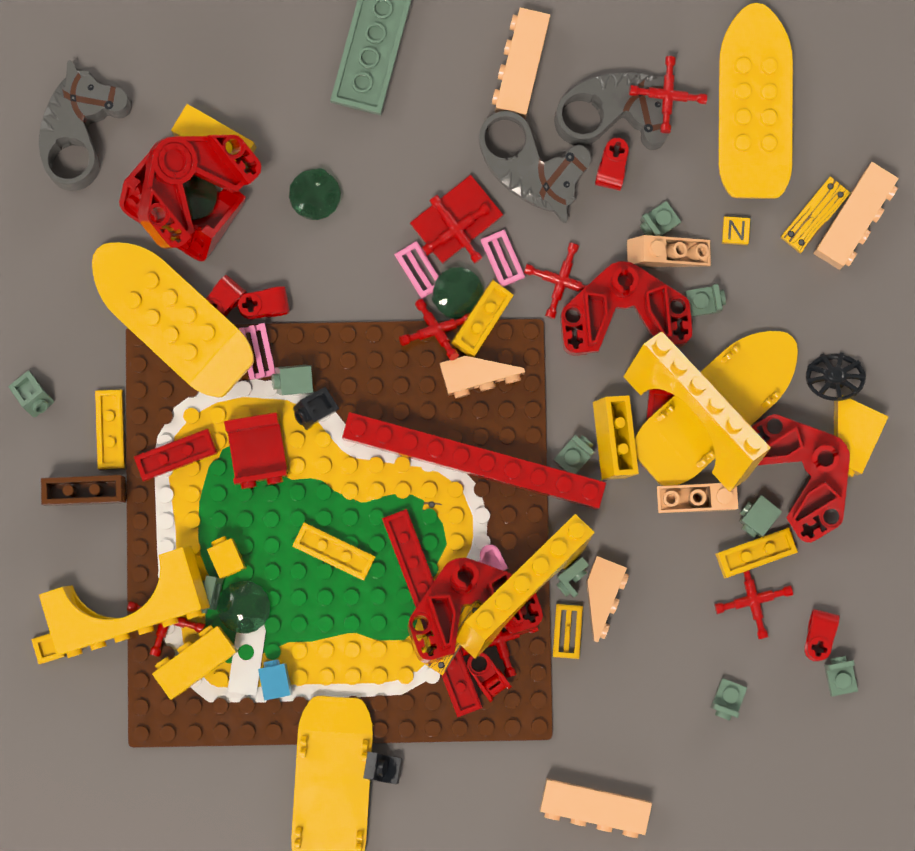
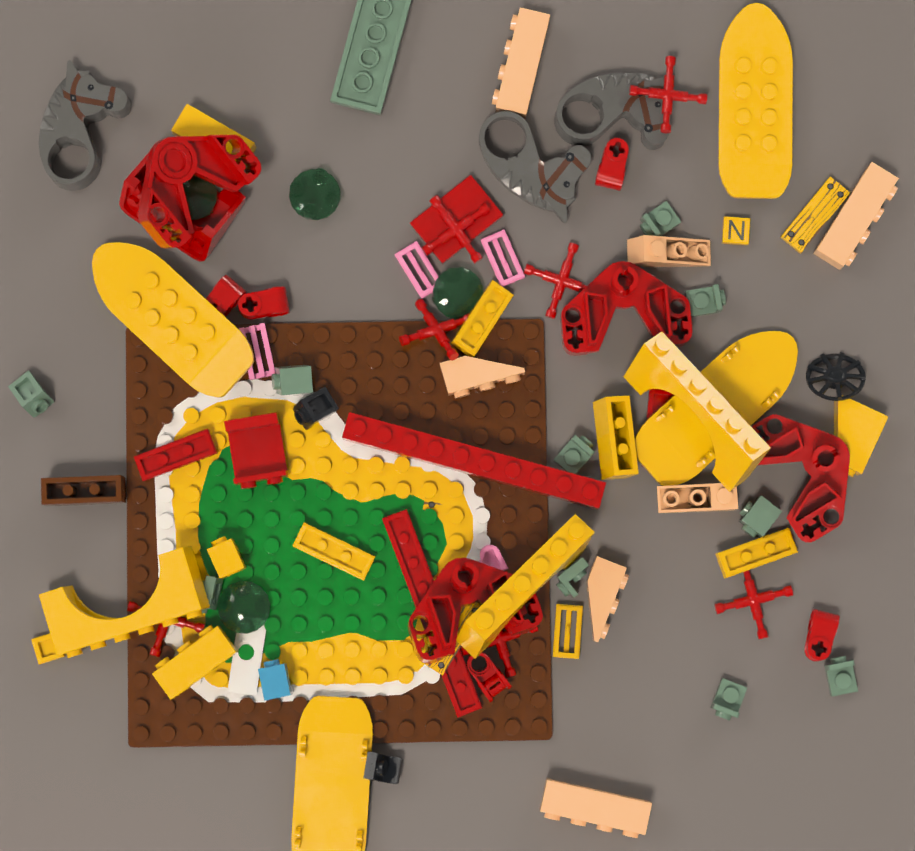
yellow tile [95,390,125,470] -> none

